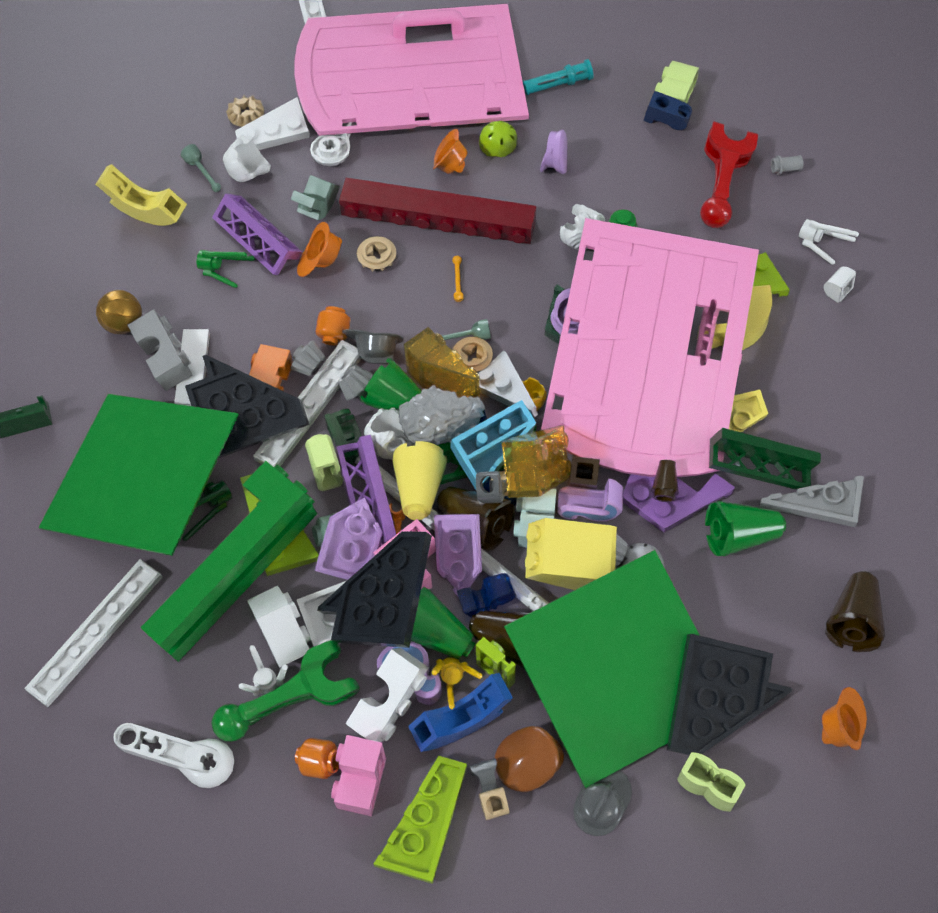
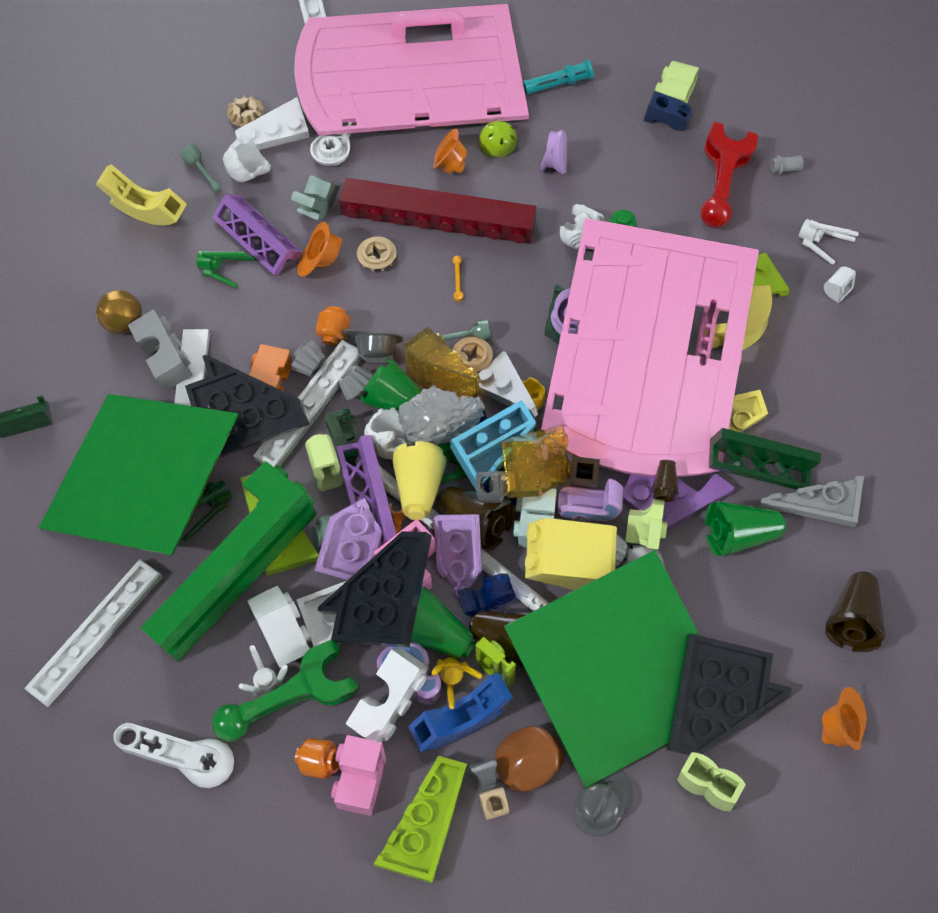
none -> yellowish green brick [625,499,667,550]

